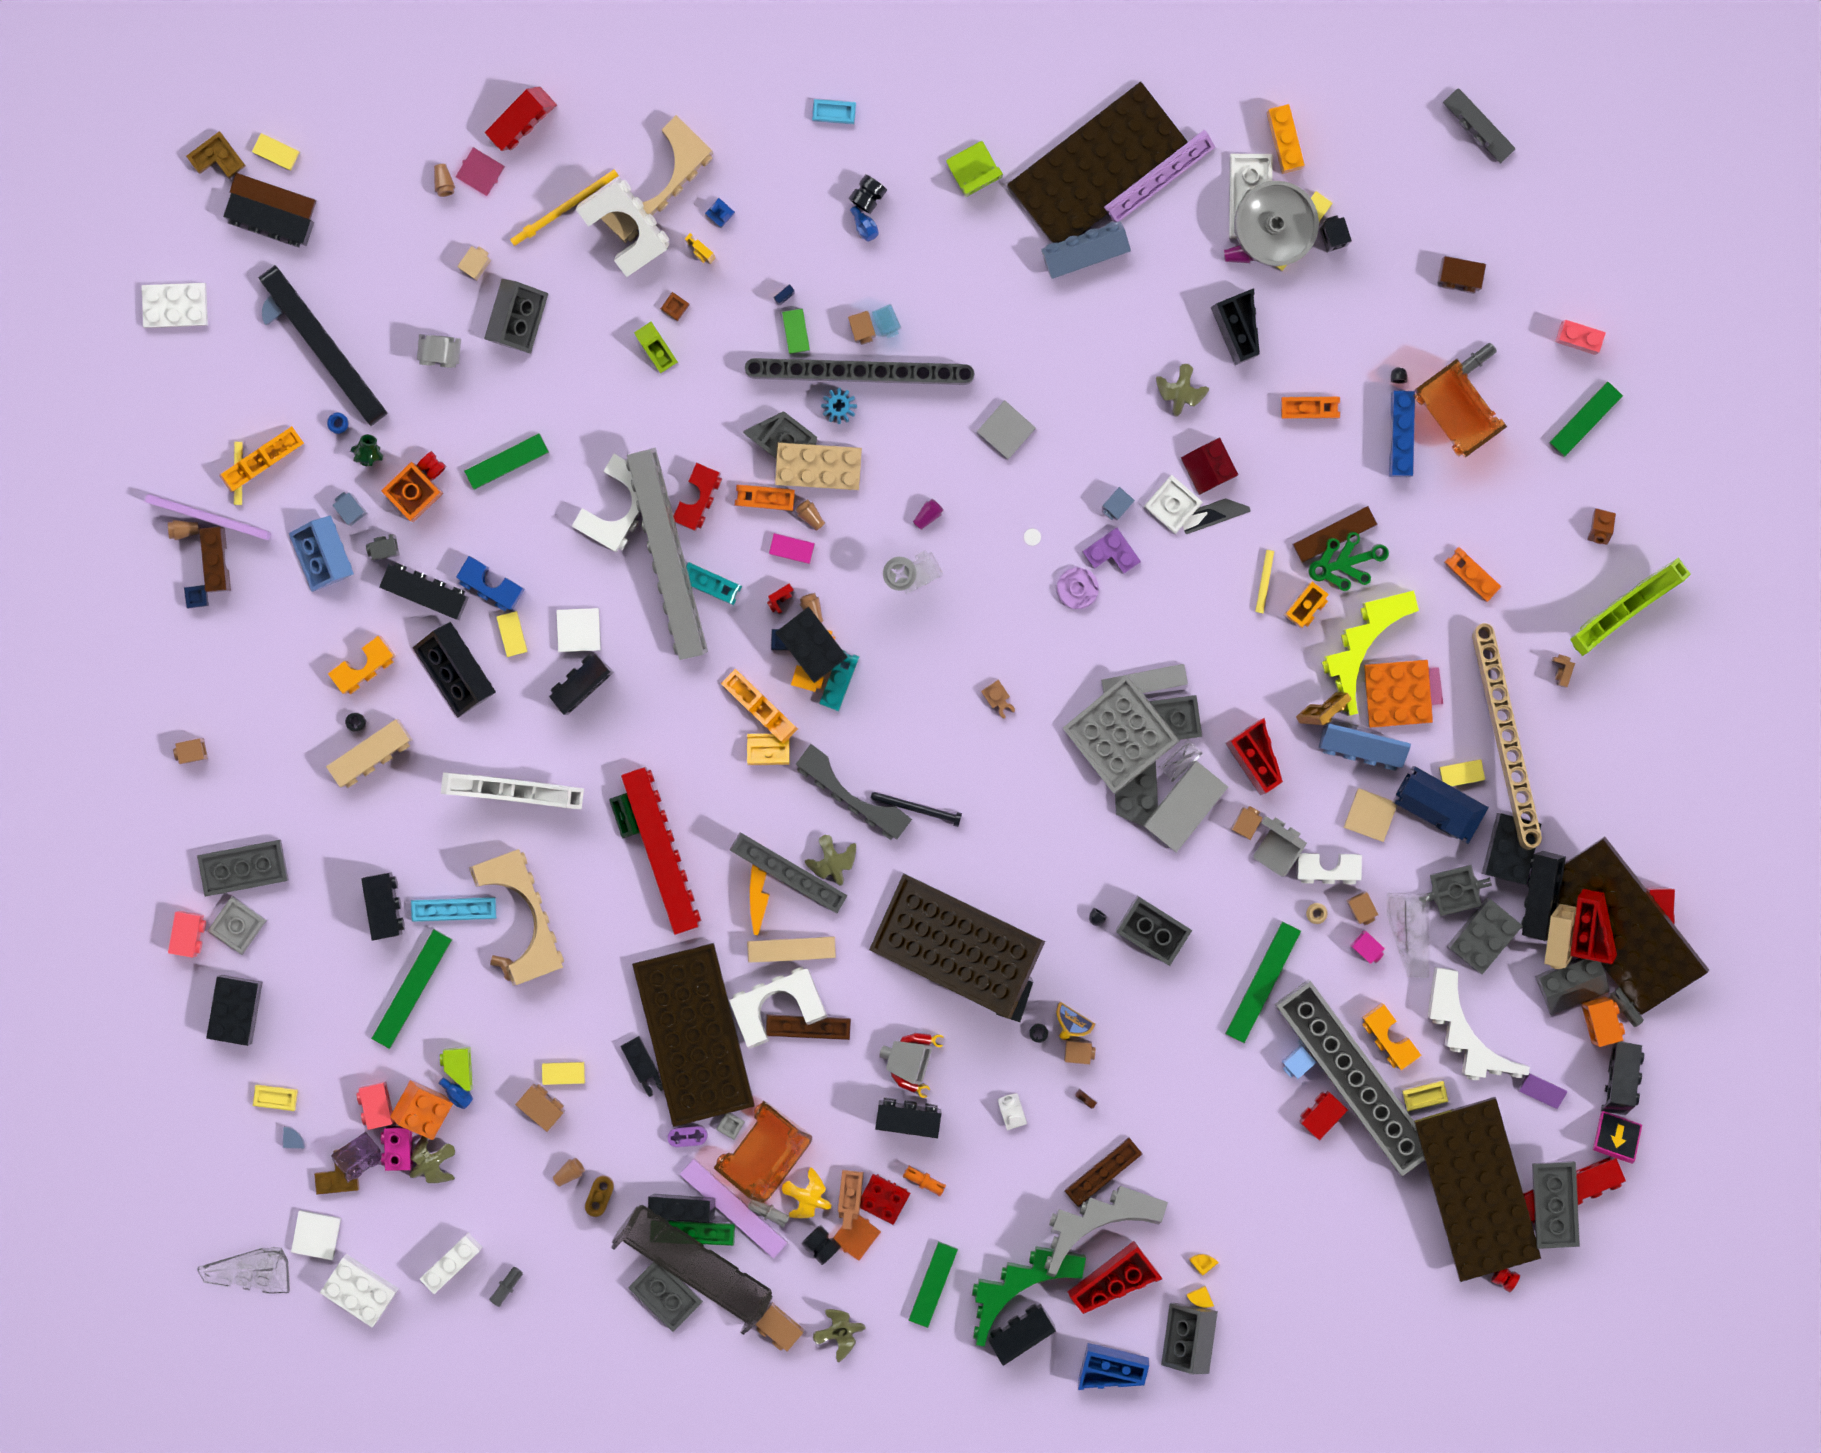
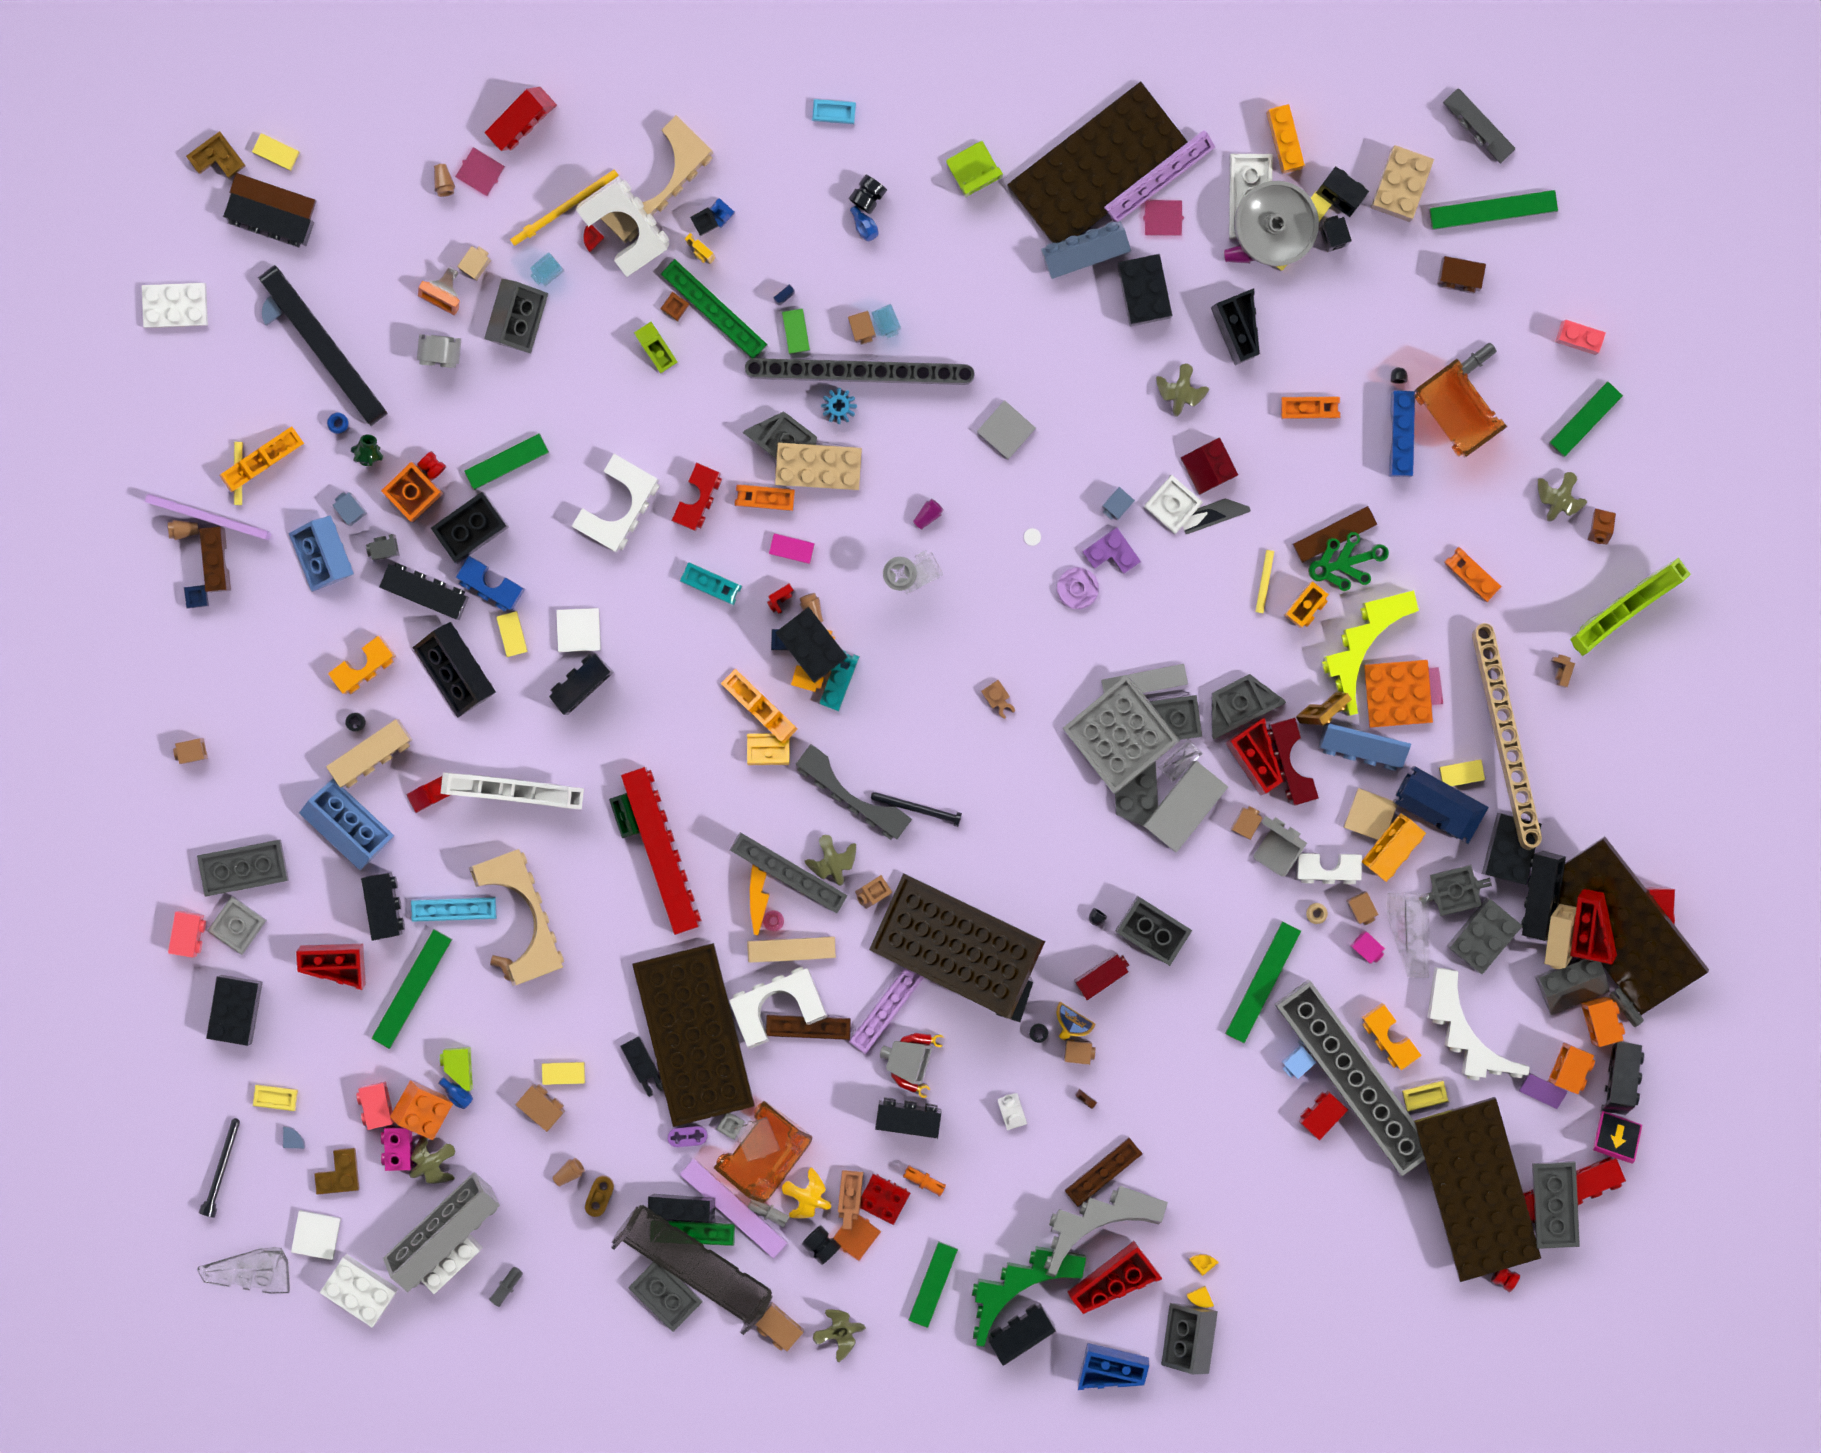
clear purple bracket [331,1132,381,1182] -> none
light grey brick [626,447,708,660] -> none
medium nougat cone [795,499,825,531] -> none
none -> black piece [199,1118,240,1218]
none -> red wedge [296,943,366,990]
none -> medium blue slope [299,778,394,870]
none -> light grey brick [383,1172,500,1292]
none -> red slope [406,776,450,813]
none -> orange piece [418,267,460,316]
none -> black brick [431,492,509,563]
none -> clear light blue brick [530,252,565,287]
none -> red tile [584,225,605,252]
none -> green tile [661,259,768,359]
none -> black tile [690,207,719,237]
none -> clear piece [734,1117,780,1161]
none -> clear pink plate [763,910,784,931]
none -> lavender tile [849,968,924,1054]
none -> medium nougat bracket [855,875,893,909]
none -> dark red slope [1074,953,1130,1000]
none -> black brick [1117,254,1173,327]
none -> clear pink piece [1143,200,1184,236]
none -> dark grey wing [1212,674,1286,739]
none -> dark red arch [1267,718,1319,806]
none -> black brick [1316,166,1369,218]
none -> light orange brick [1362,813,1426,882]
none -> tan brick [1370,145,1434,222]
none -> green tile [1429,190,1558,230]
none -> olive animal [1538,472,1587,522]
none -> orange brick [1548,1042,1595,1094]

